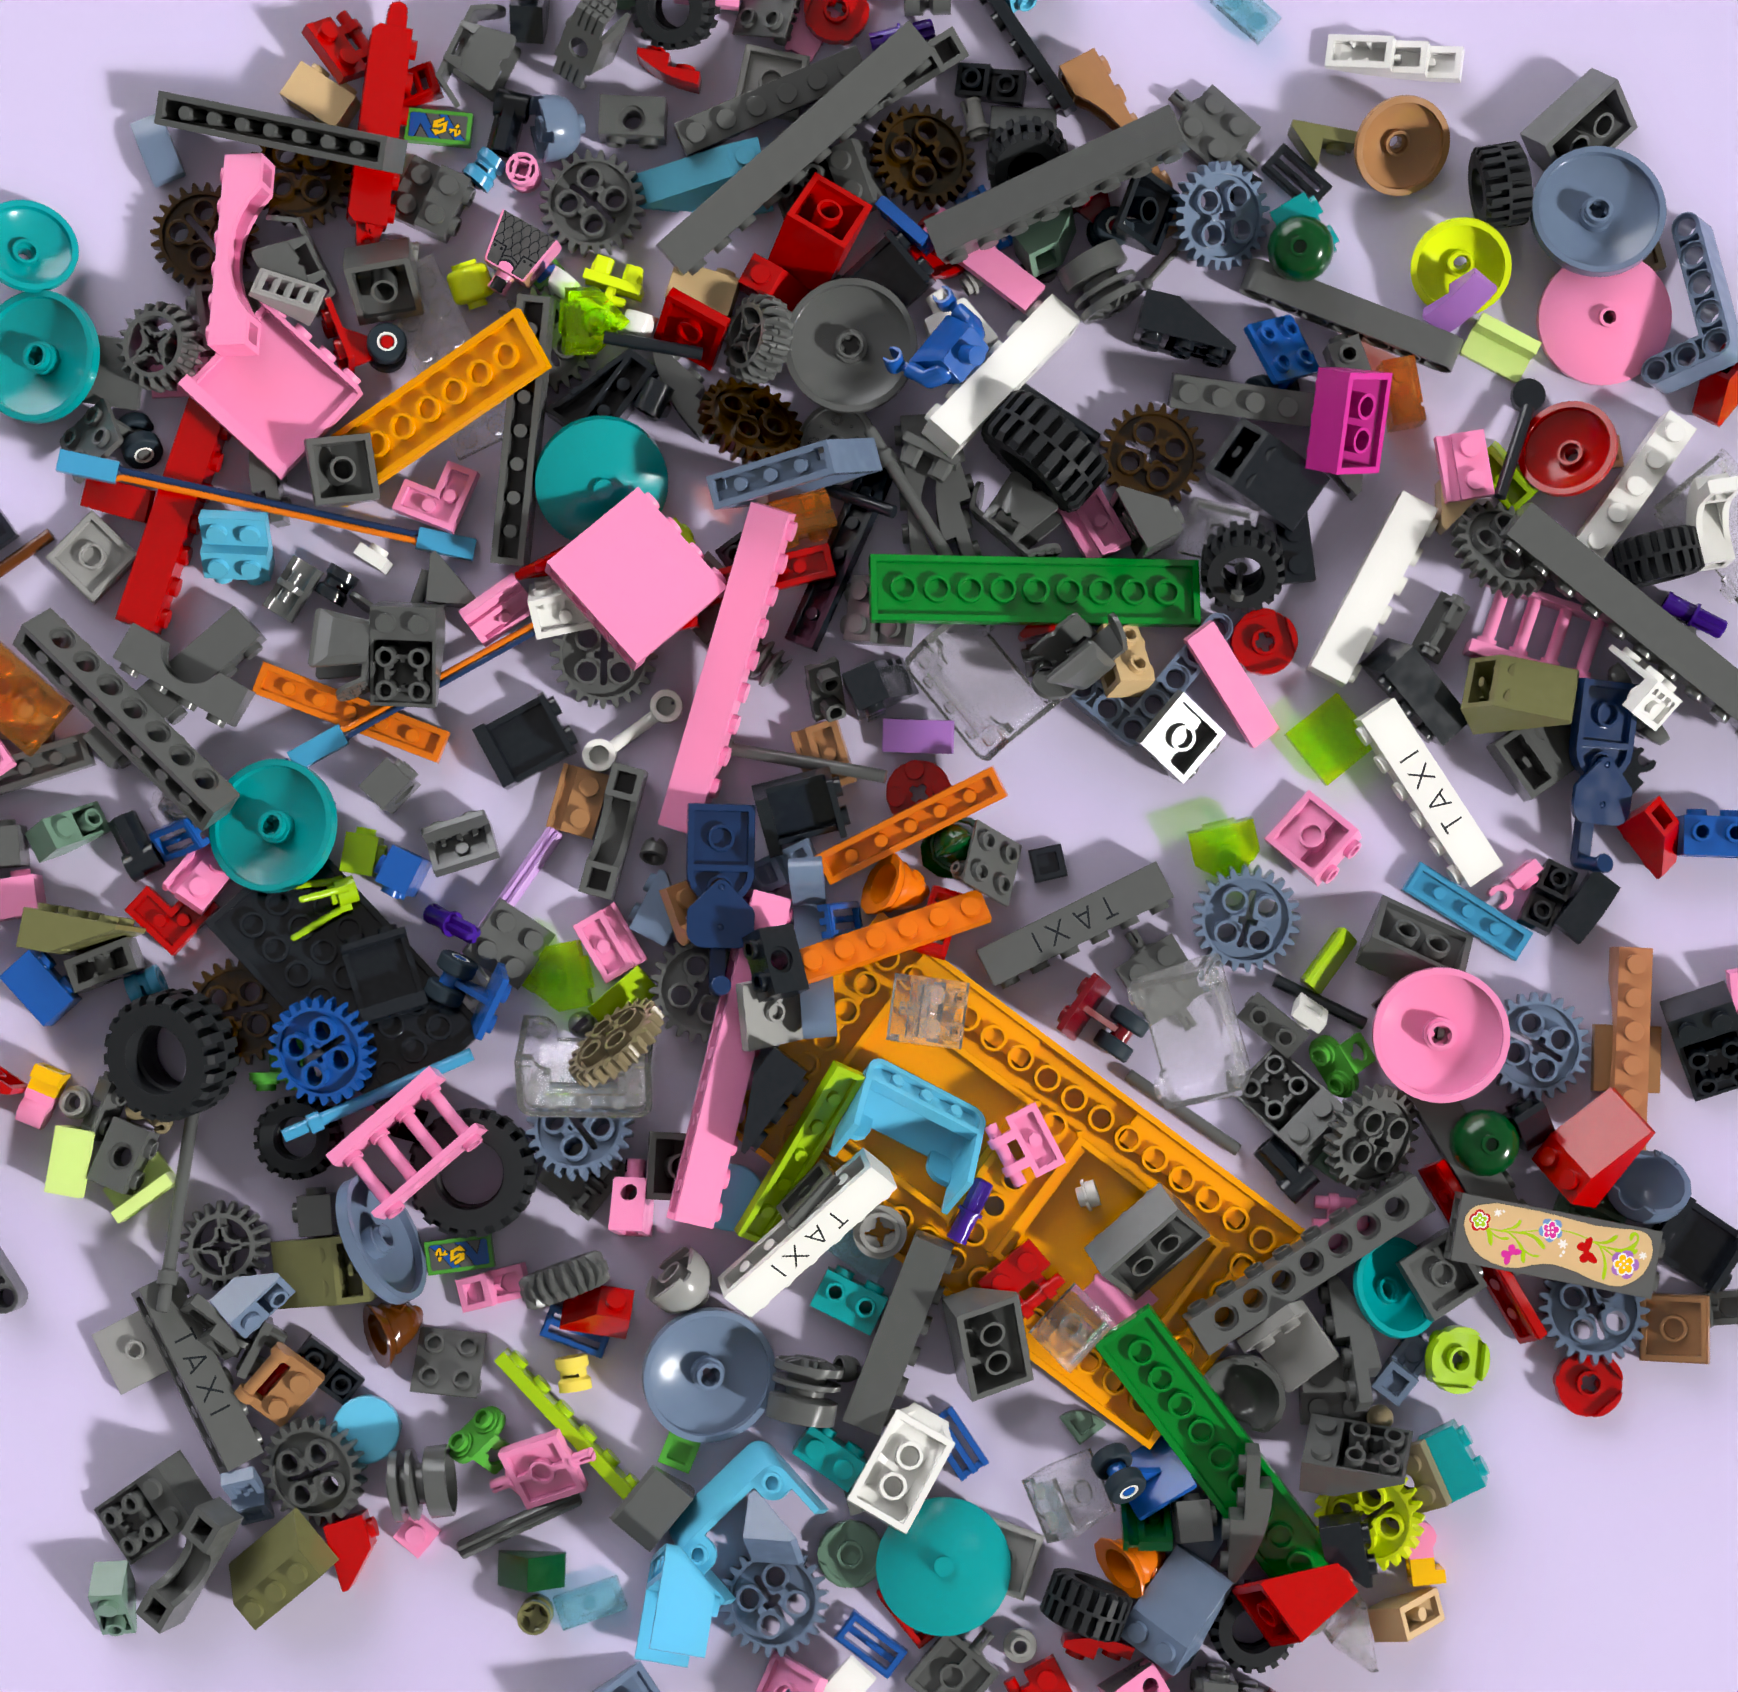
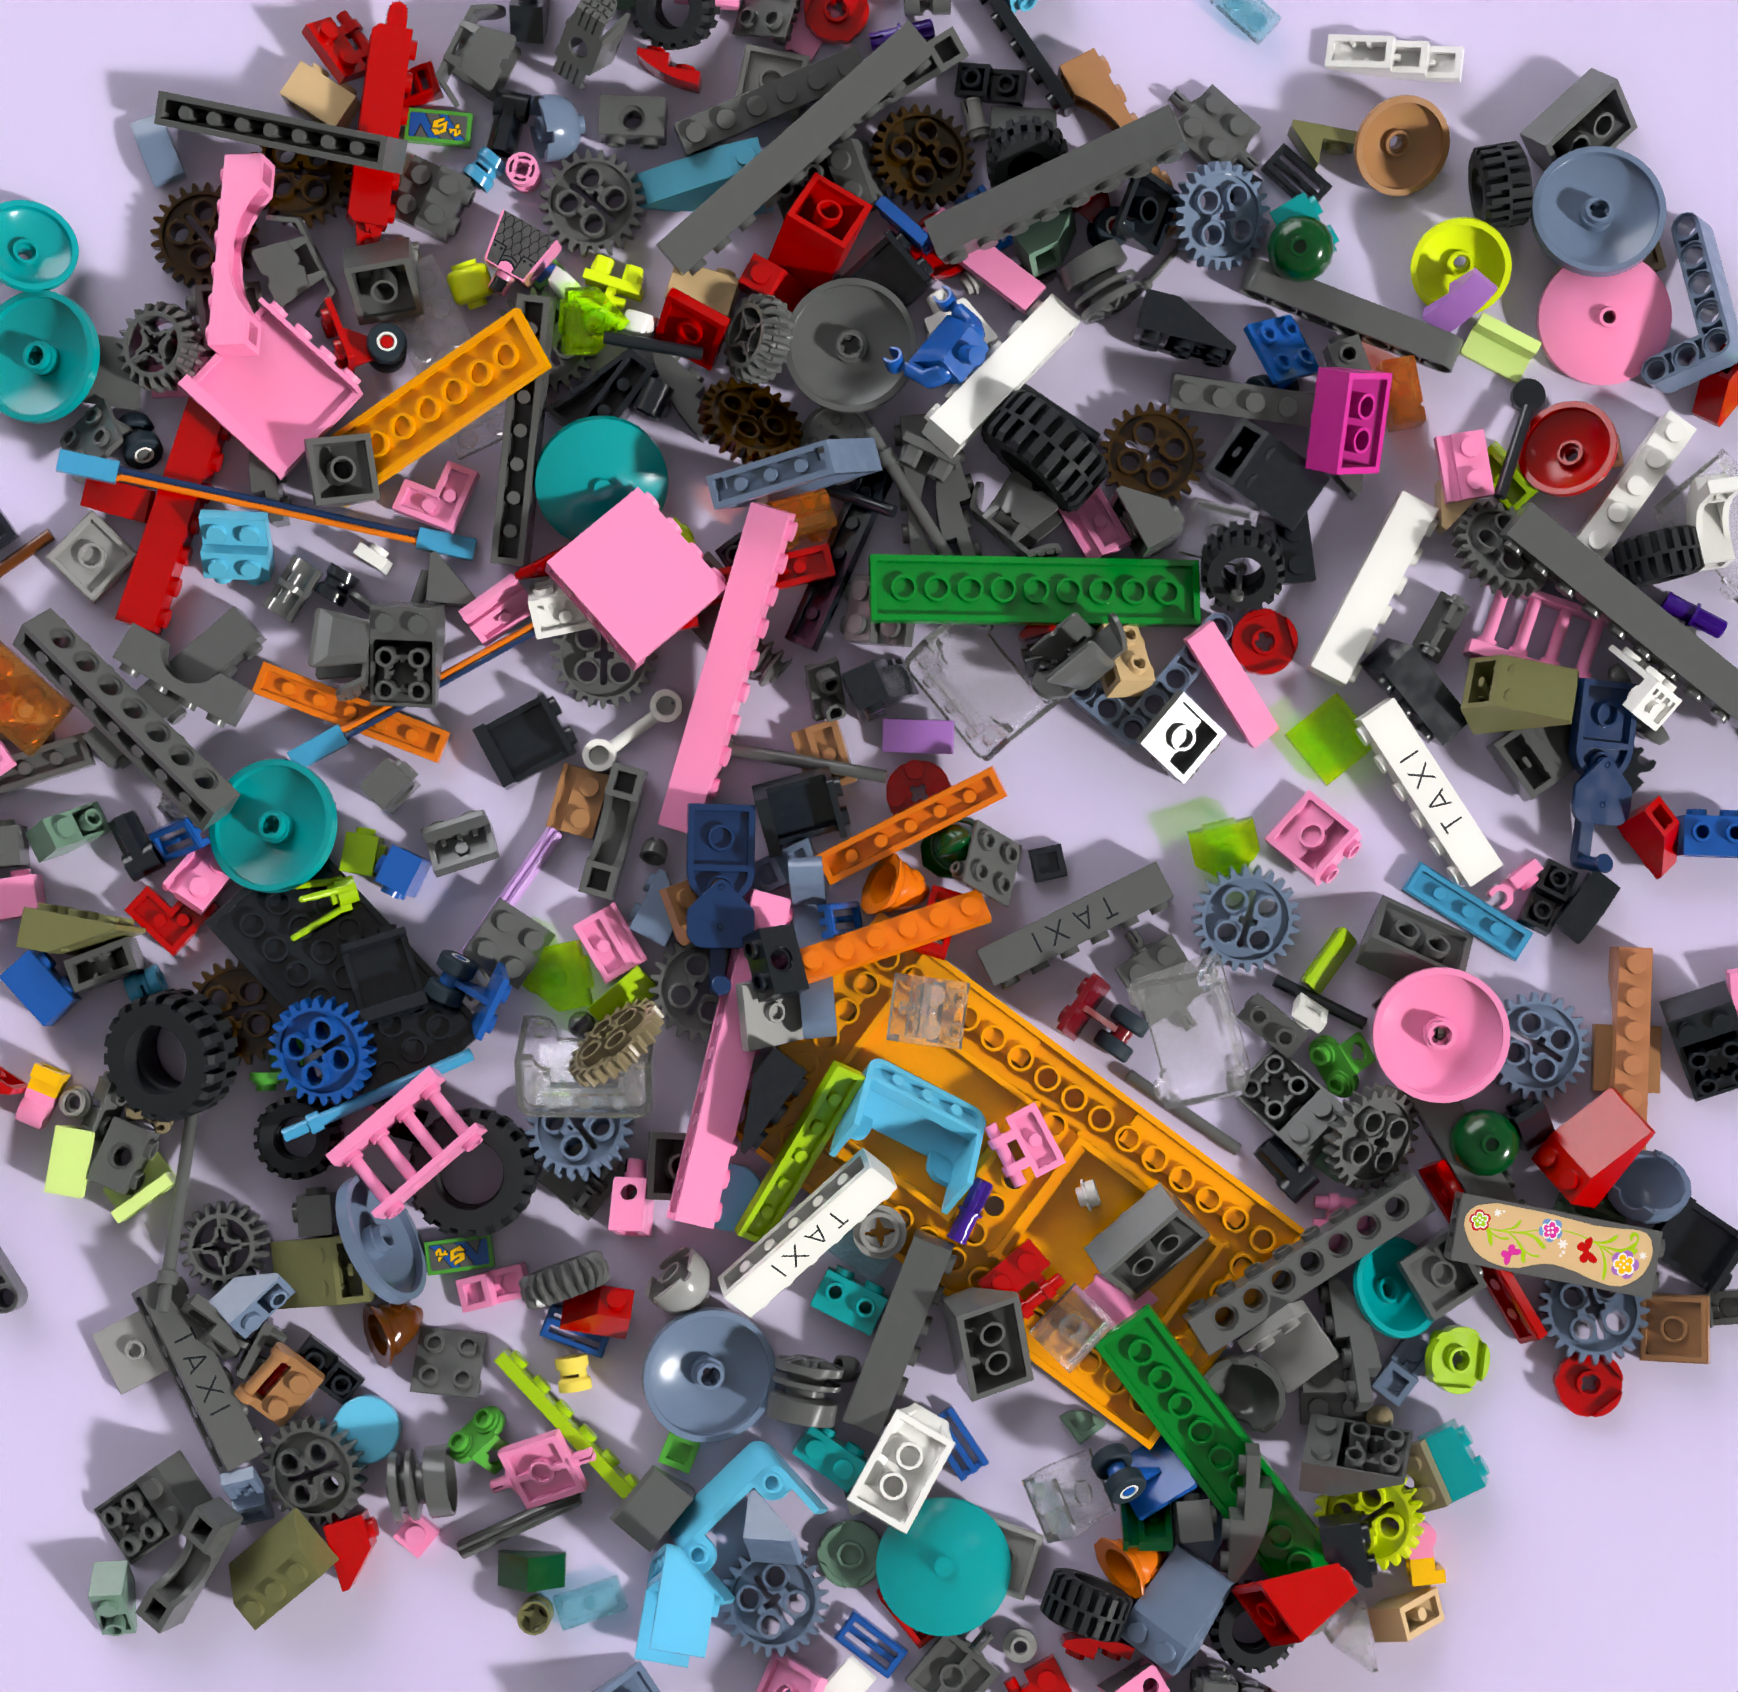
light grey slope [248,268,327,326] -> none
dark purple axle [423,903,481,944] -> none
dark grey tile [776,1159,841,1230] -> none

